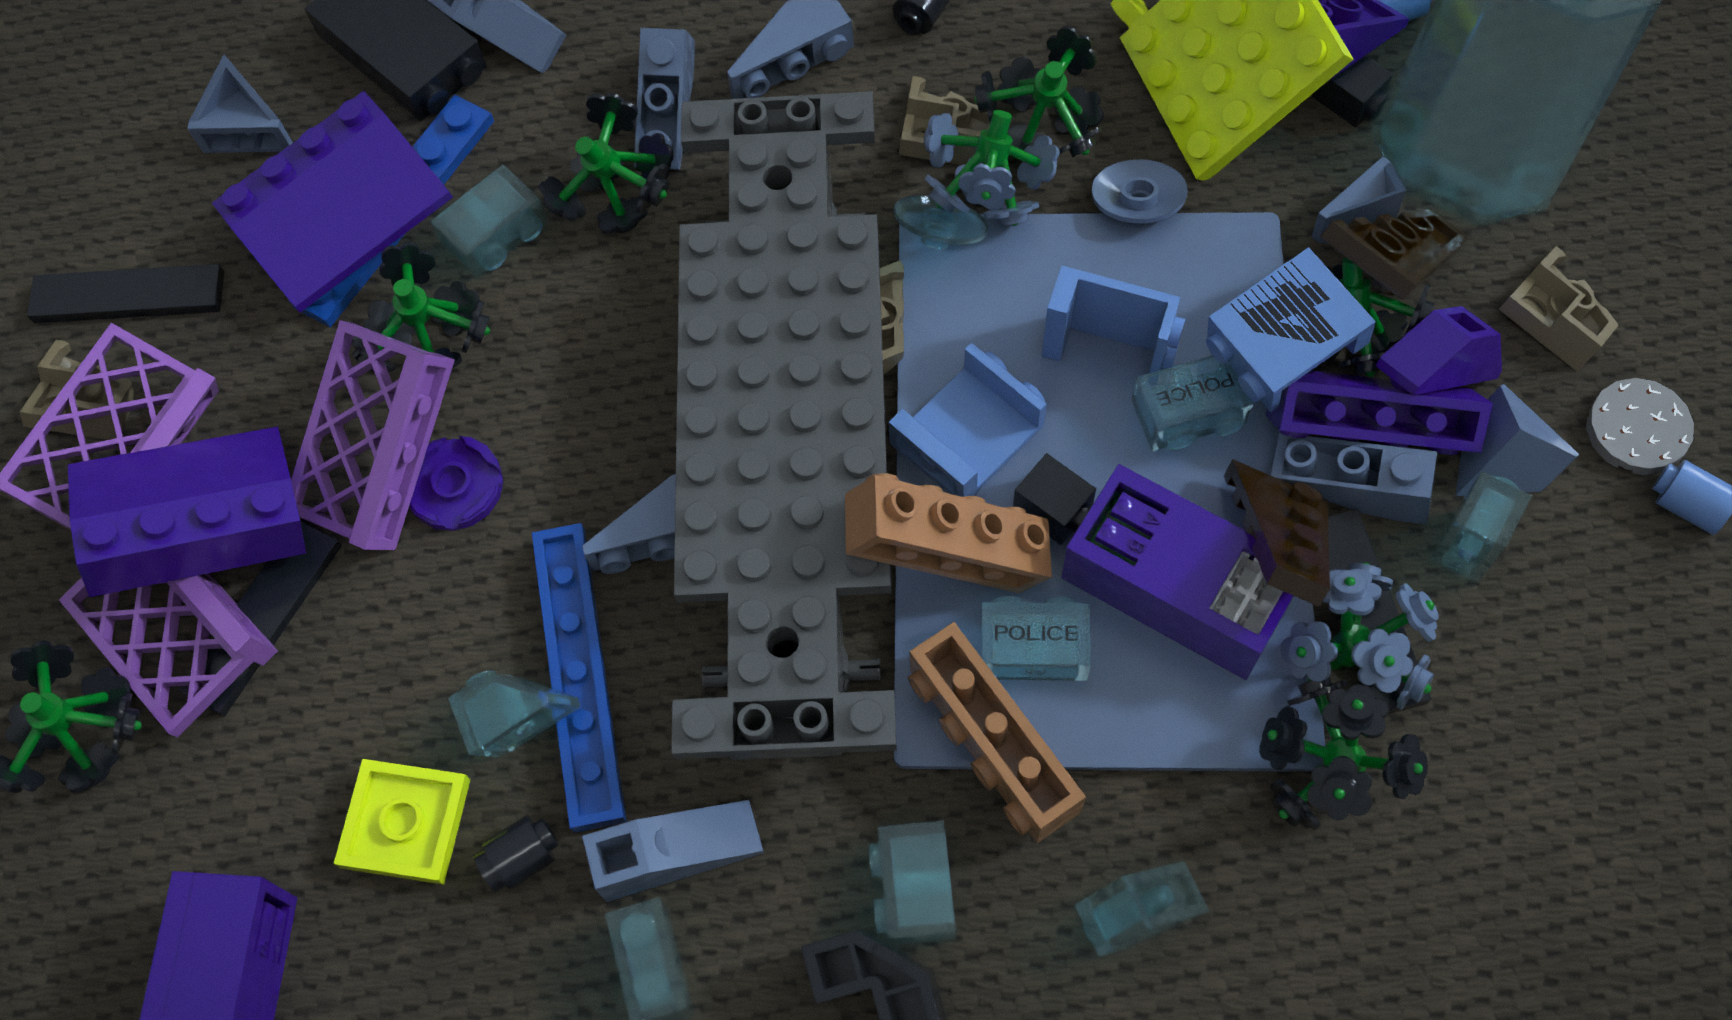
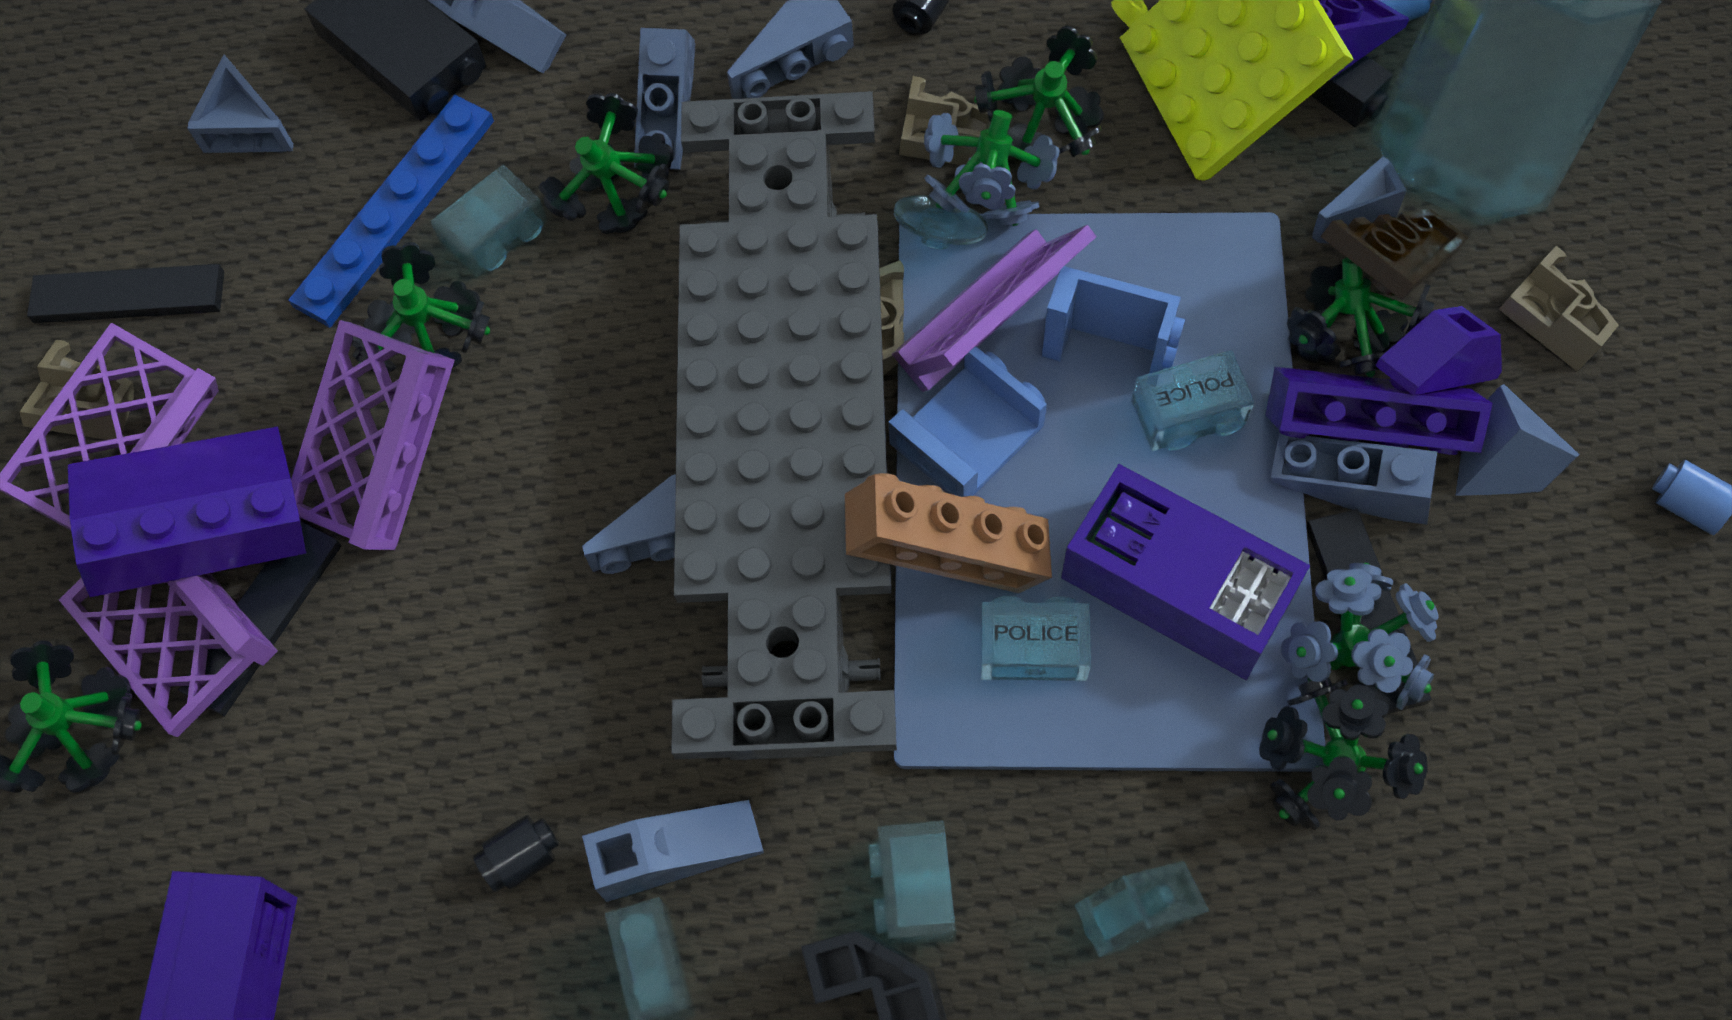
dark purple slope [212,91,453,313] -> none
neon yellow plate [334,759,471,885] -> none
dark purple tile [409,436,504,531] -> none
clear light blue slope [448,670,581,757] -> none
blue plate [532,523,627,833] -> none
medium nougat brick [907,622,1086,844] -> none
black brick [1013,453,1096,545] -> none
sand blue dish [1092,159,1187,223] -> none
medium blue panel [1206,247,1376,412] -> none
dark brown wing [1224,459,1330,607] -> none
clear light blue brick [1429,471,1532,584] -> none
light grey tile [1586,378,1694,475] -> none
none -> medium lavender fence [892,225,1097,392]

